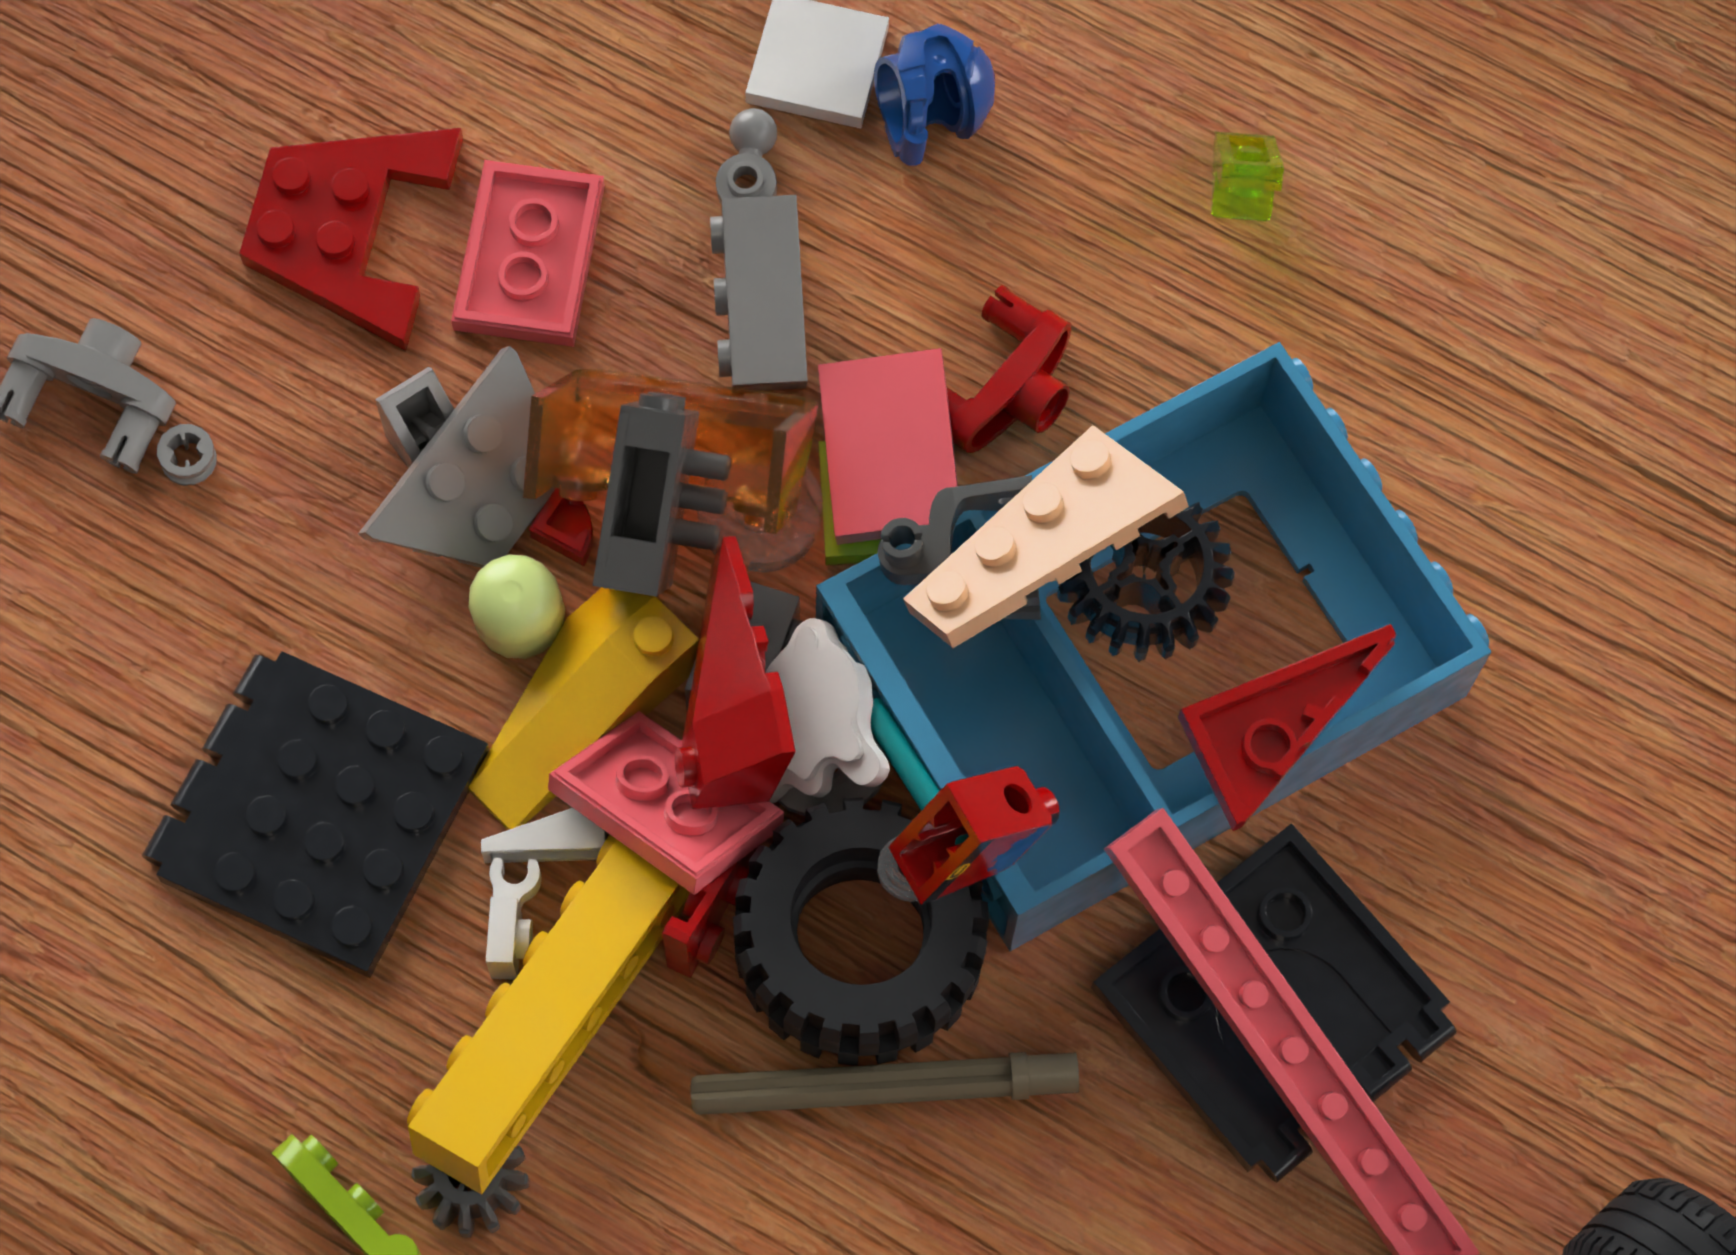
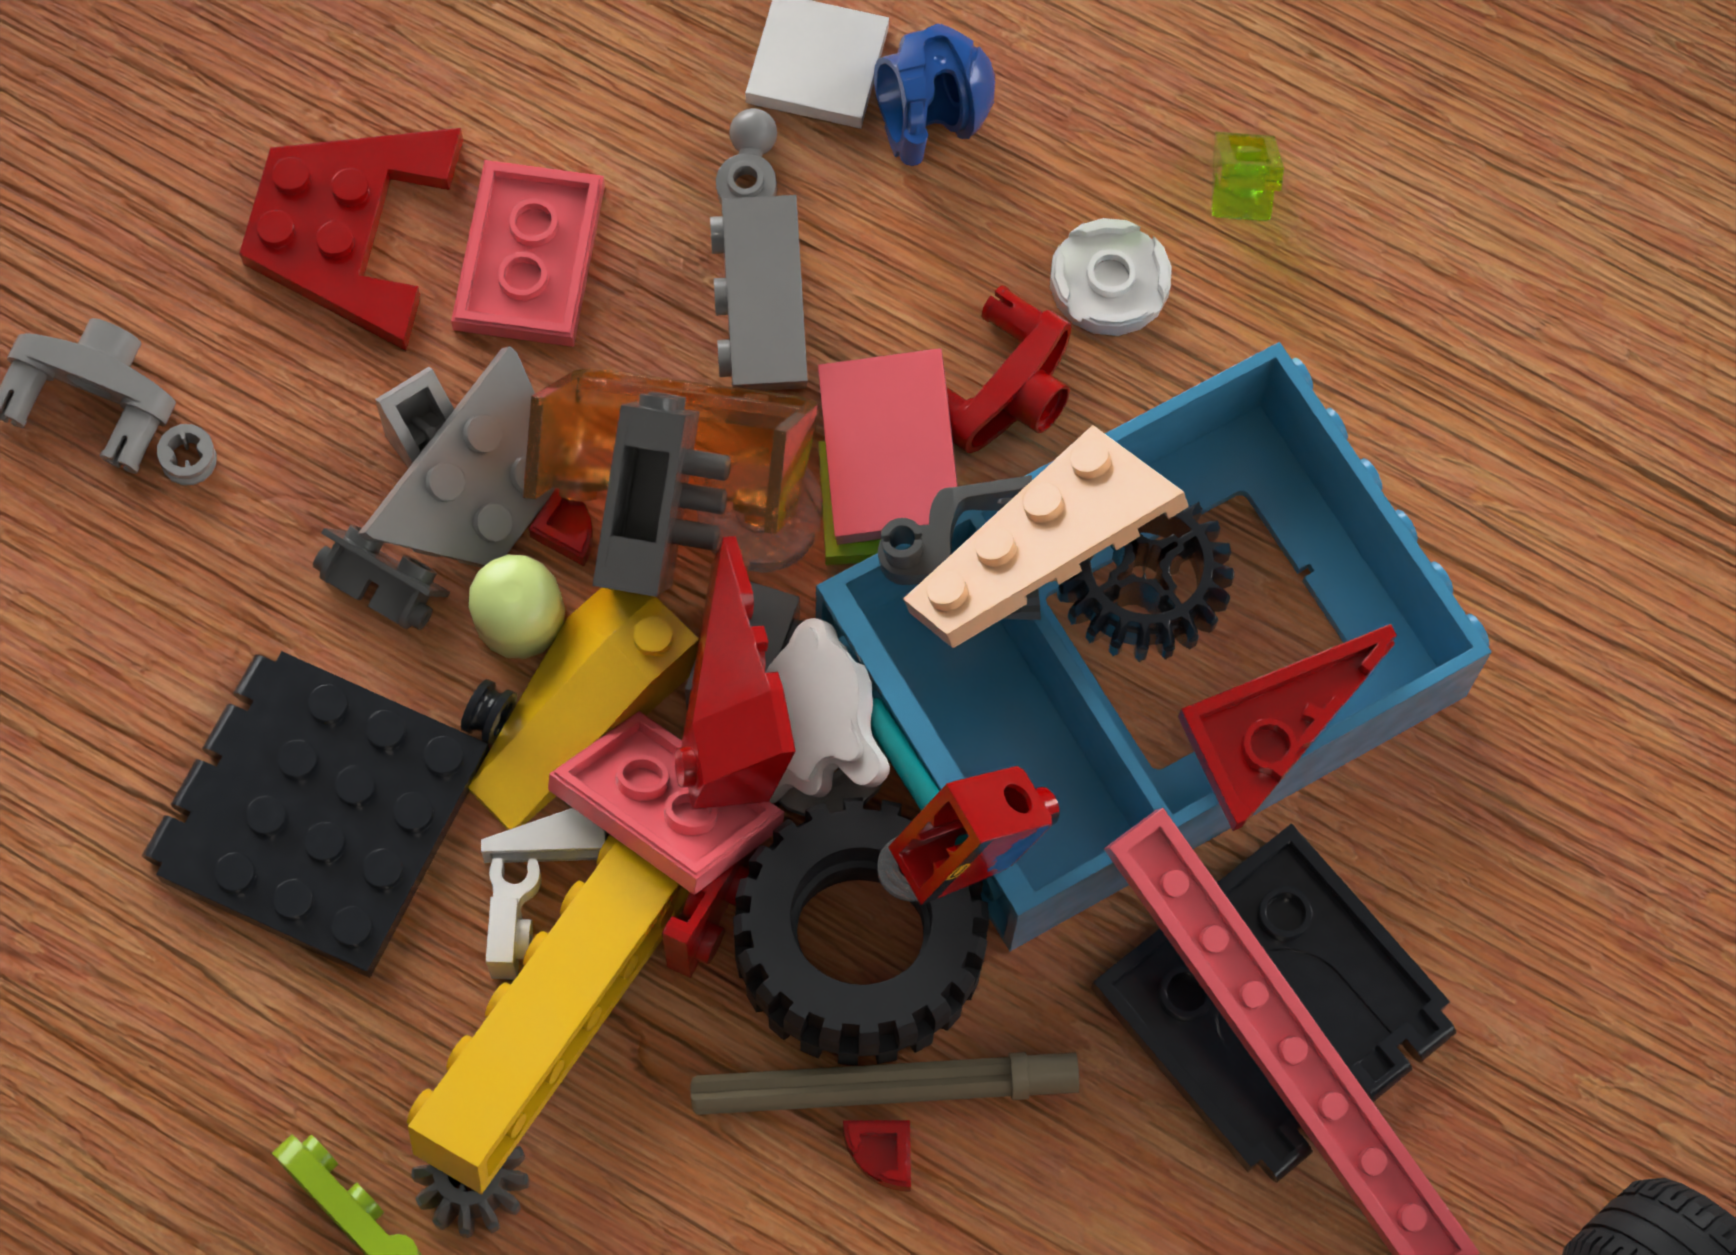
none -> dark grey hinge [313,524,450,630]
none -> black bush [460,679,518,745]
none -> red tile [843,1120,911,1192]
none -> white tile [1050,218,1172,336]

